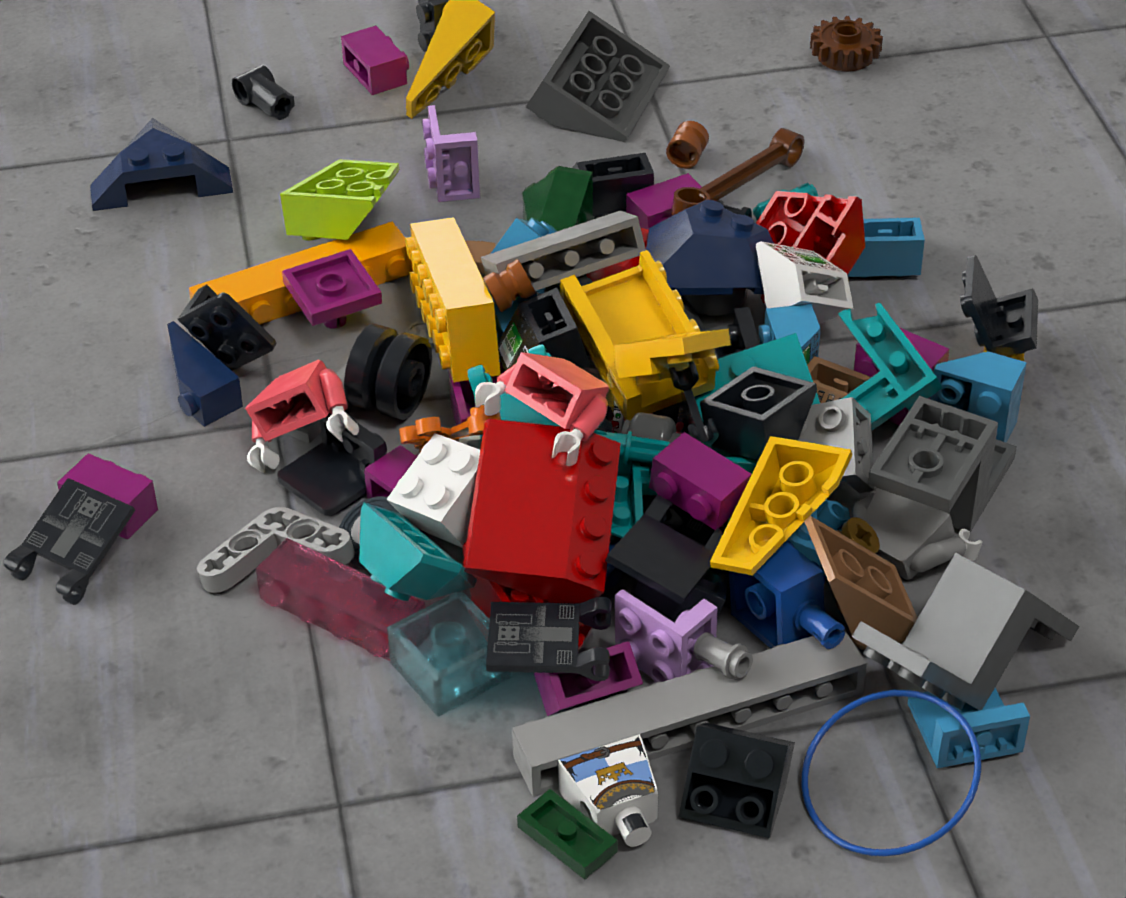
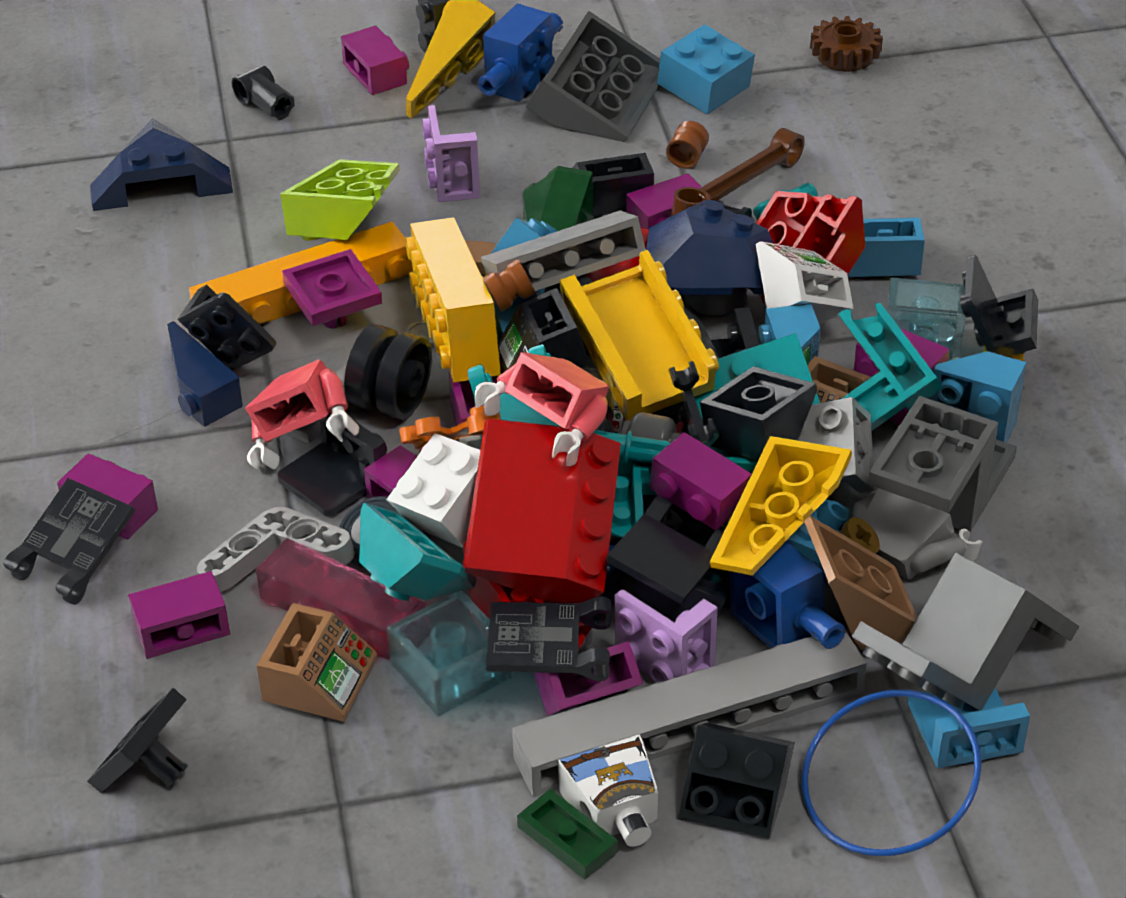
yellow plate [614,328,731,384] -> none
light grey pin [693,632,753,679] -> none
none -> black tile [87,688,188,793]
none -> magenta brick [128,571,230,659]
none -> medium nougat slope [257,603,378,722]
none -> blue brick [478,3,563,102]
none -> dark azure brick [657,24,755,114]
none -> clear light blue brick [887,278,966,361]

